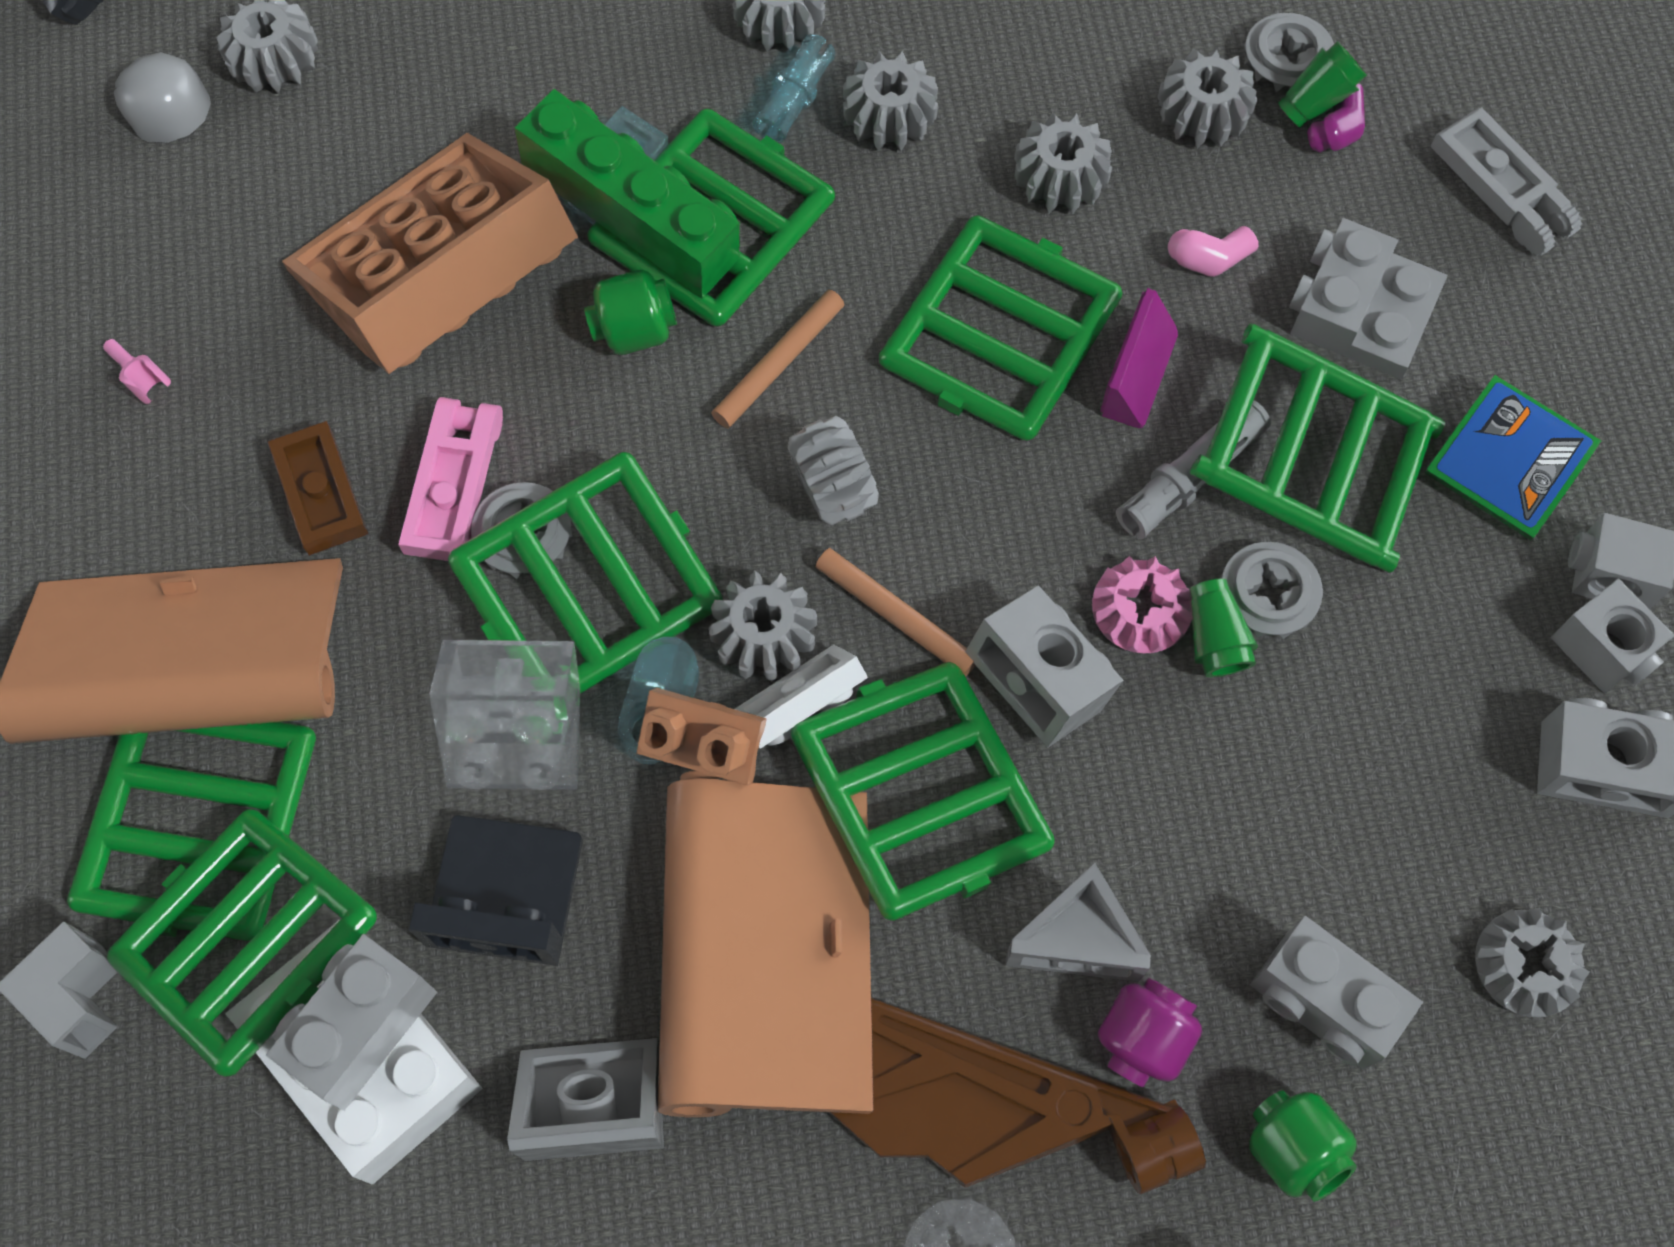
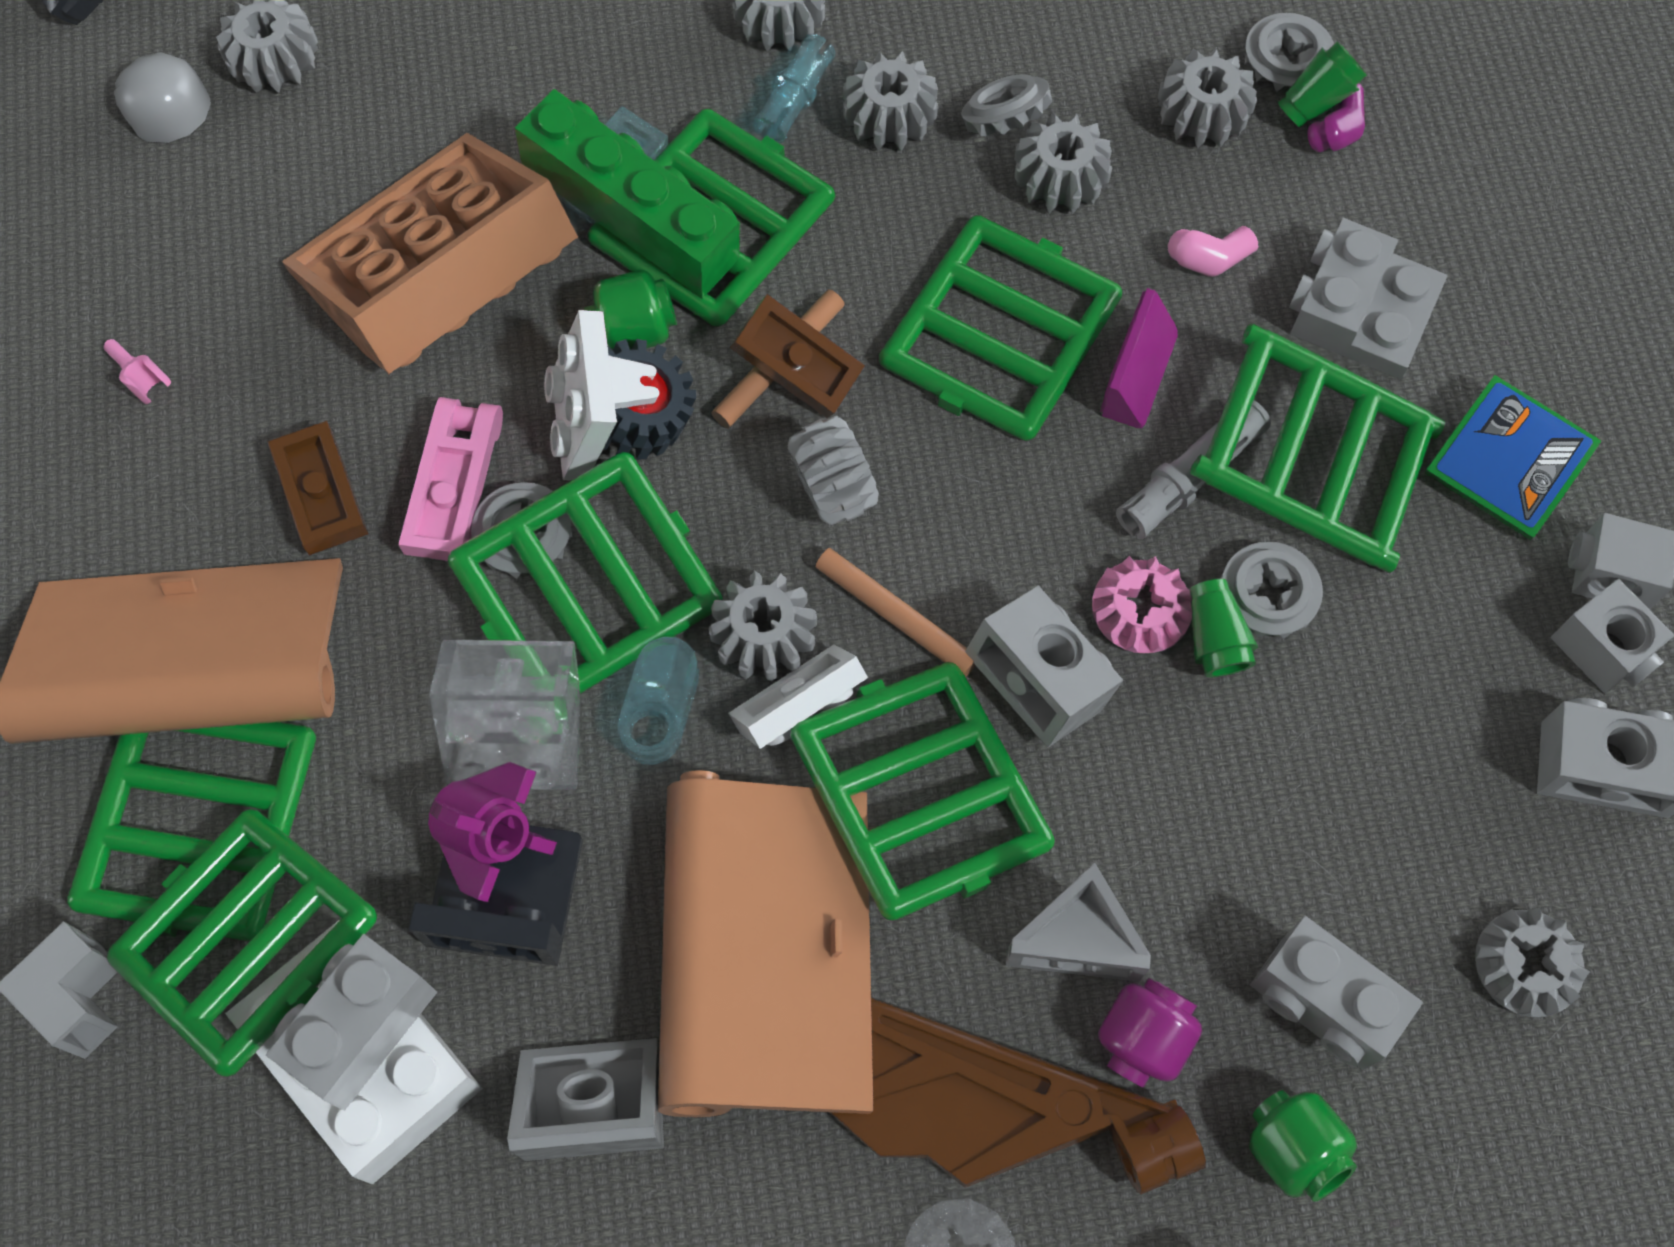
nougat hips [636,687,767,785] -> none
light grey hinge [1430,107,1582,256] -> none
none -> magenta brick [428,762,557,902]
none -> white plate [544,310,696,480]
none -> reddish brown plate [729,294,865,418]
none -> light grey gear [961,74,1052,137]

